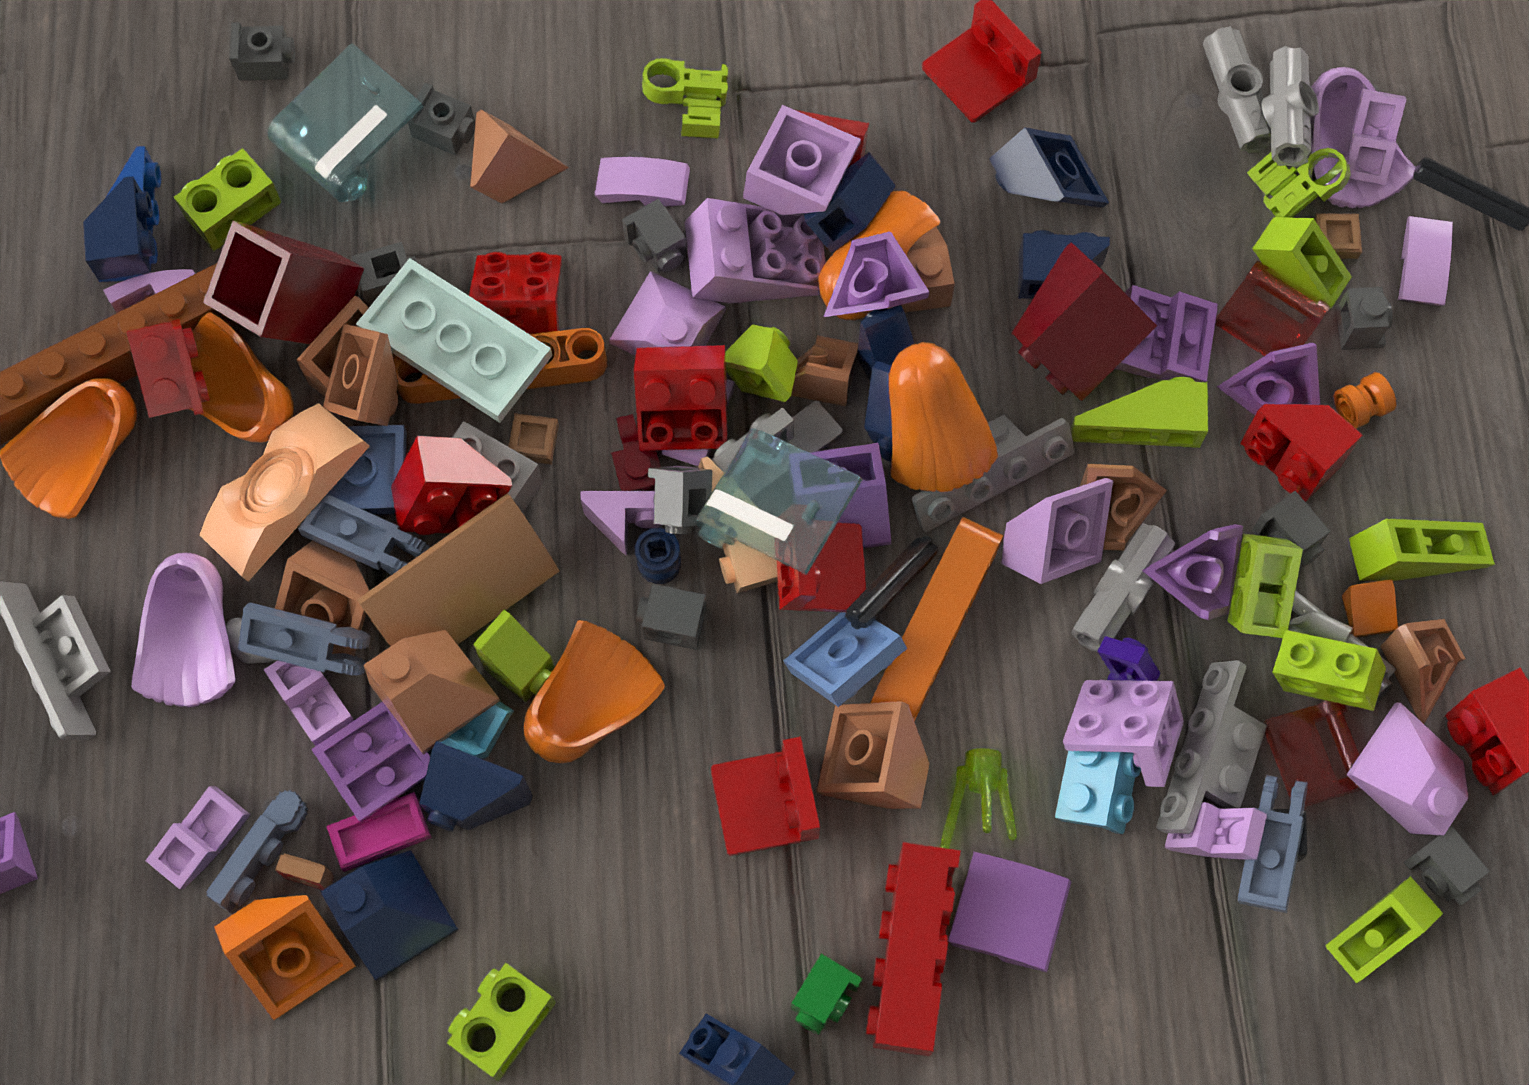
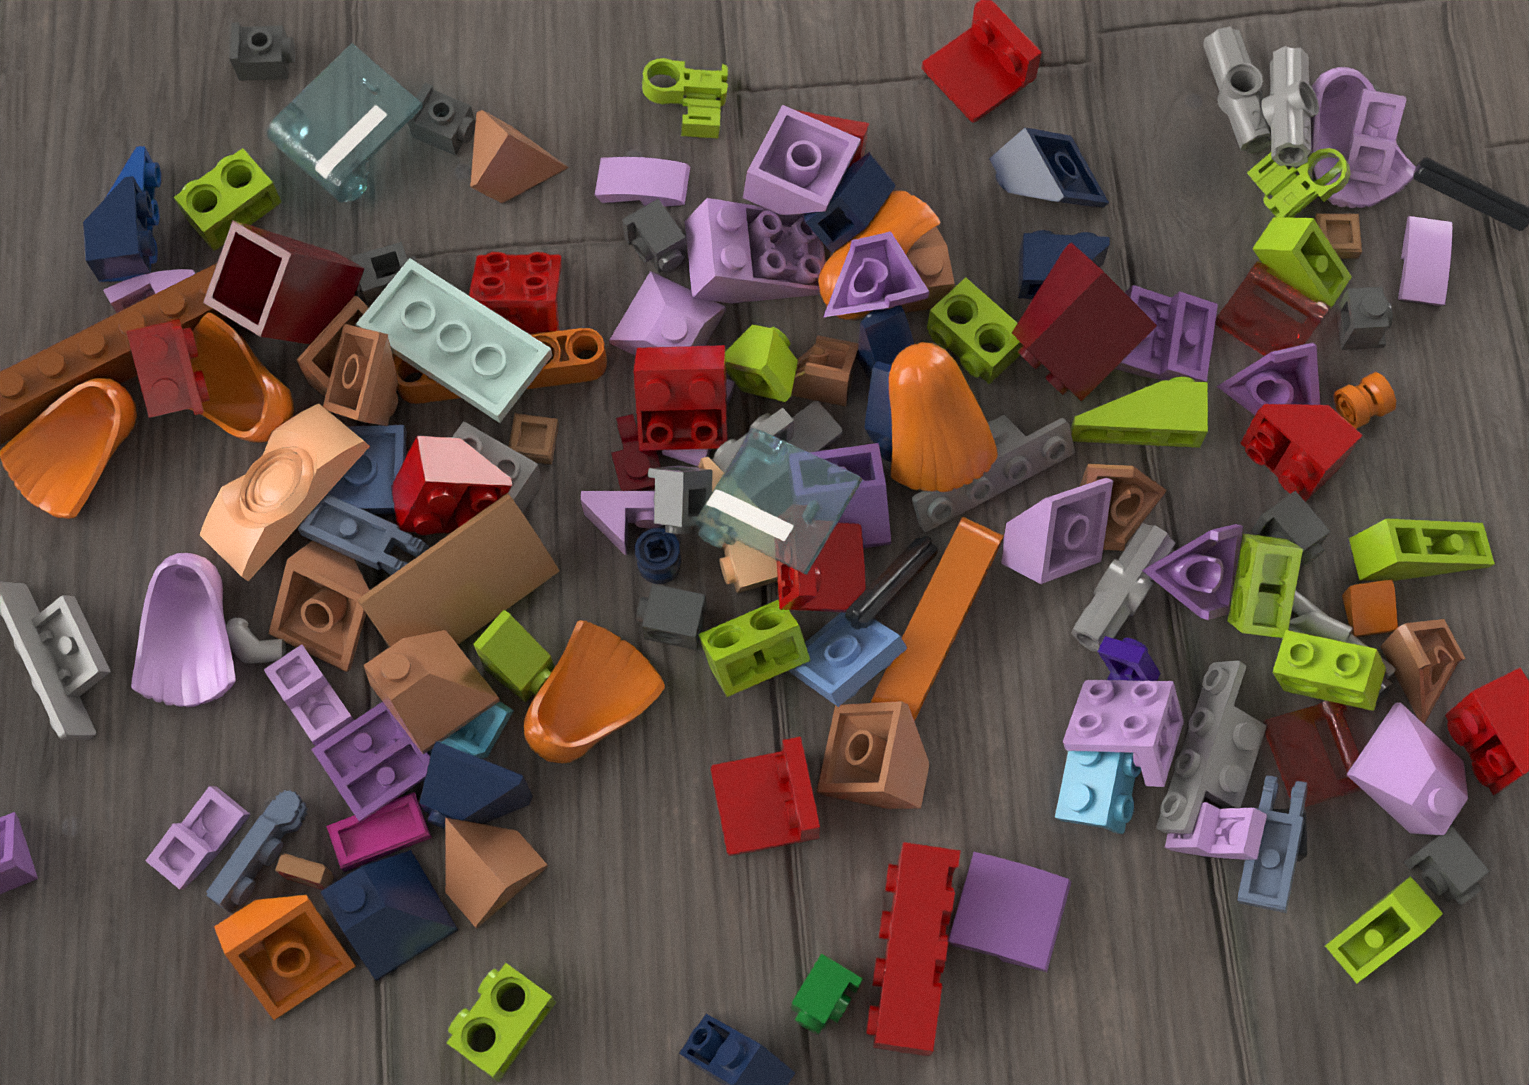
sand blue hinge [238,602,371,676] -> none
clear neon green plant [940,748,1017,849] -> none
none -> nougat slope [445,817,548,929]
none -> lime brick [698,599,811,697]
none -> lime brick [927,277,1023,384]

